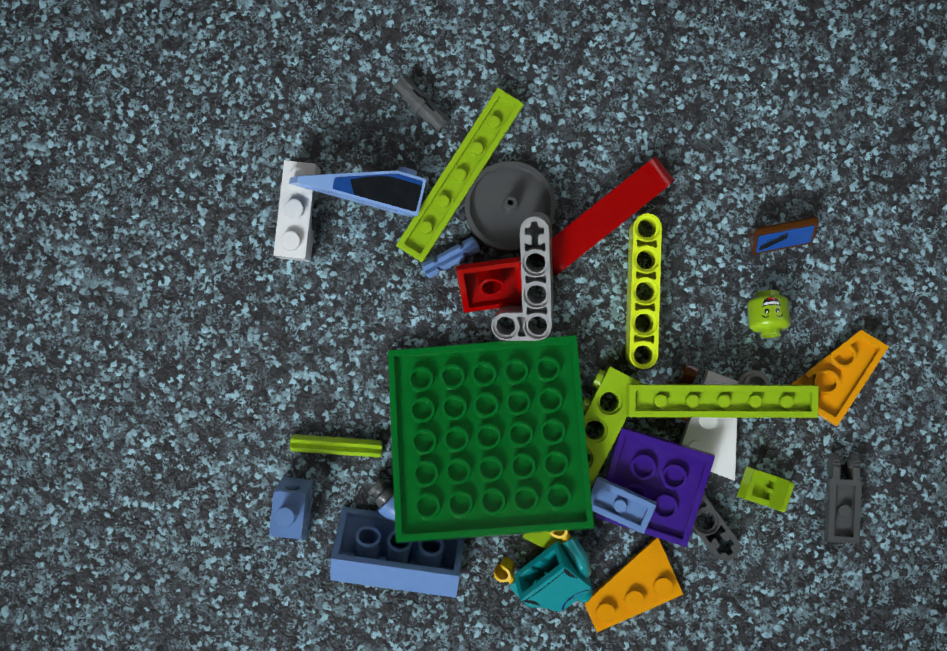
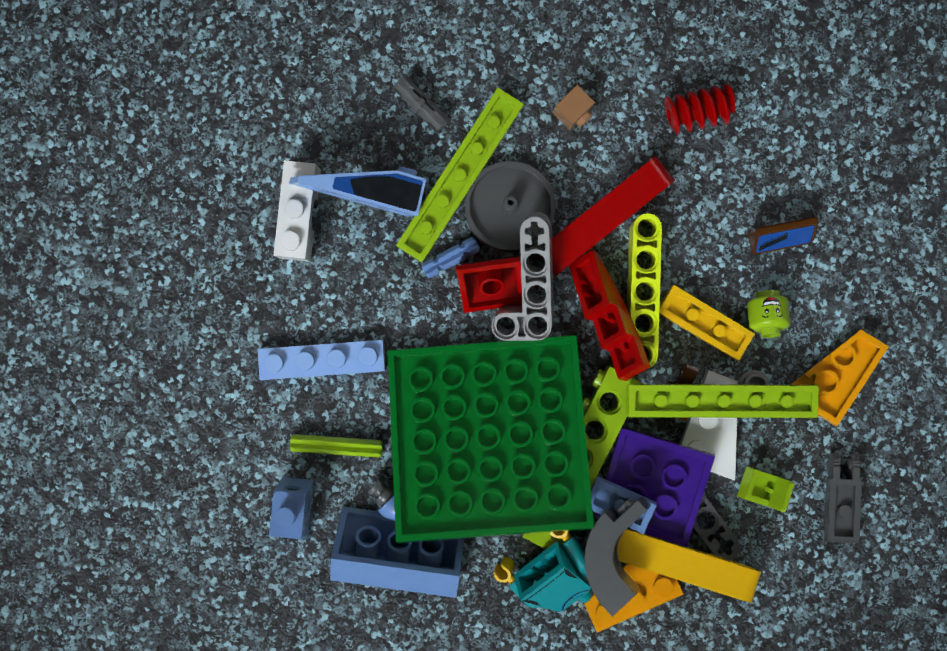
none -> light blue plate [257,340,386,380]
none -> medium nougat plate [553,85,595,130]
none -> red slope [569,250,651,381]
none -> dark grey arch [585,497,651,616]
none -> yellow beam [618,528,761,603]
none -> yellow plate [659,285,755,361]
none -> red piece [664,83,735,135]

